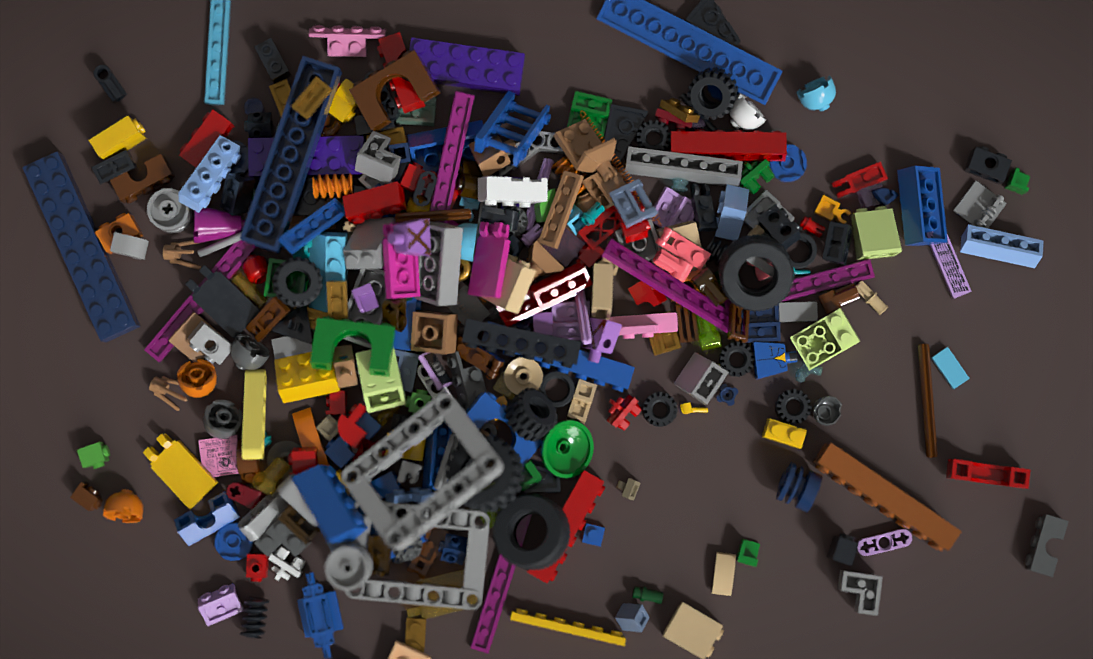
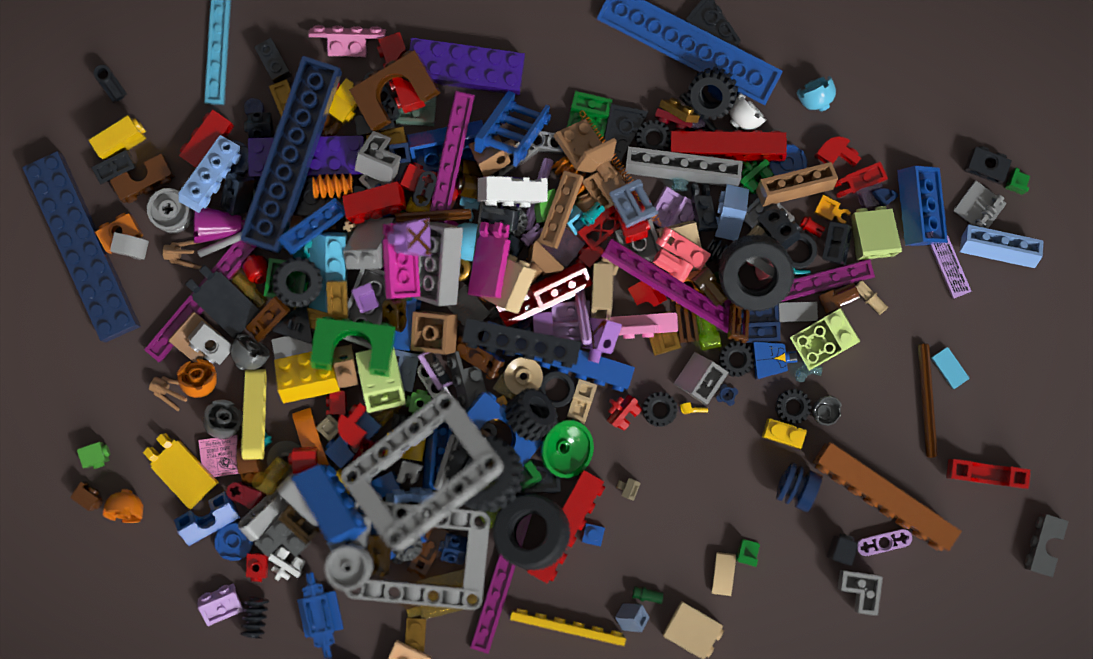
pearl gold plate [291,77,332,120] -> none
none -> medium nougat brick [756,162,838,207]
none -> red brick [814,137,861,167]

